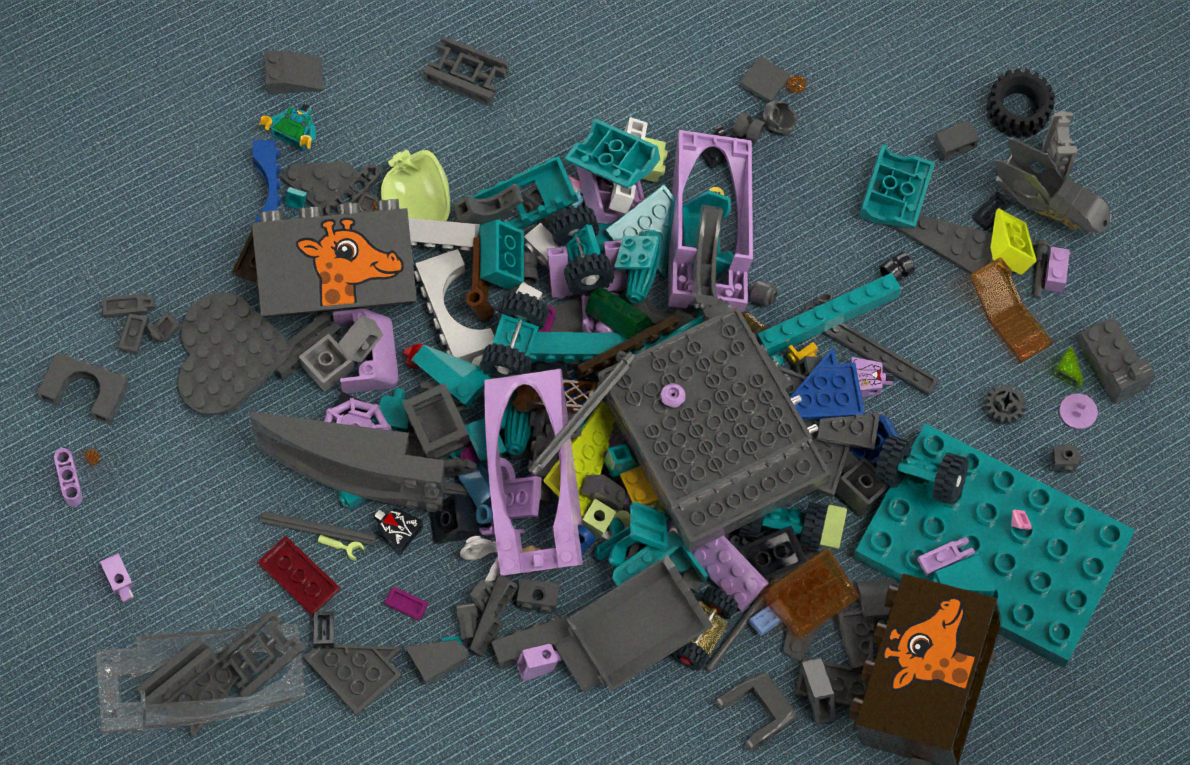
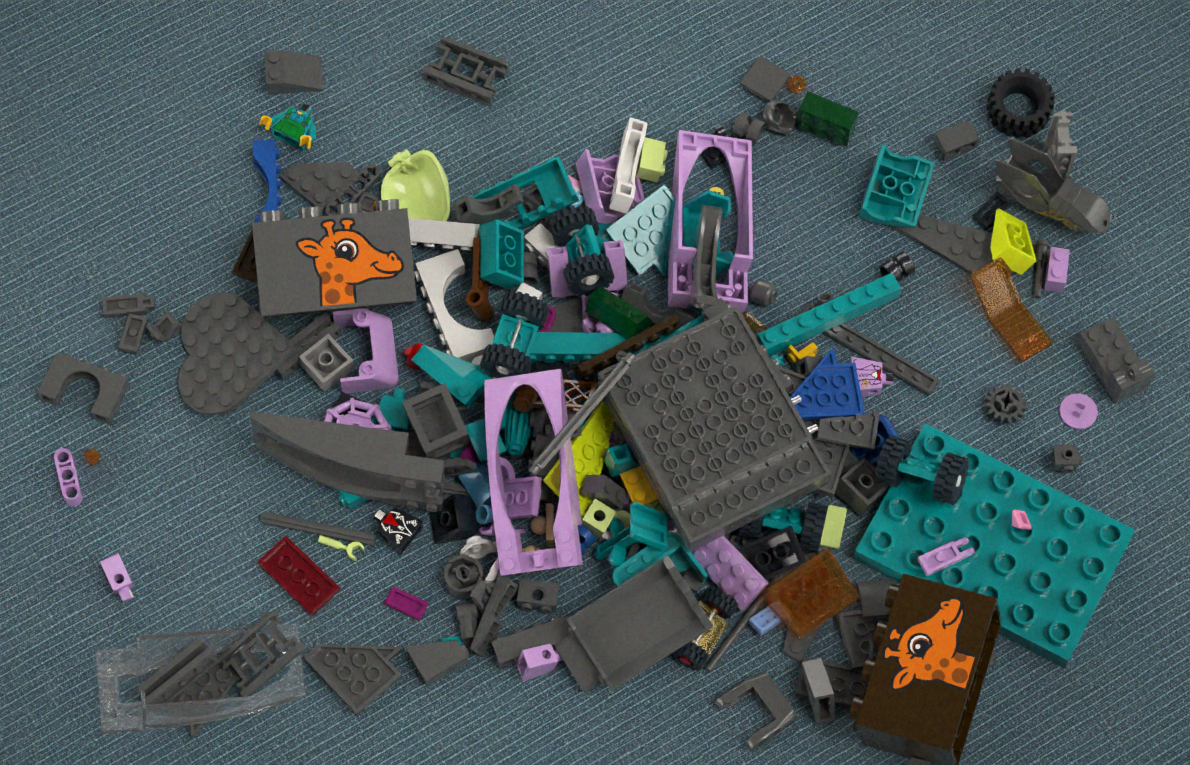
teal plate [285,187,307,210] -> none
black tile [314,612,334,649] -> none
light grey brick [338,316,383,363] -> none
teal piece [564,119,660,189] -> none
teal plate [614,230,662,304] -> none
lavender plate [661,383,686,408] -> none
teal slope [932,555,995,597] -> none
clear neon green slope [1053,346,1084,389] -> none
none -> dark grey brick [444,554,484,600]
none -> tan tile [530,503,554,547]
none -> dark green piece [796,91,859,147]

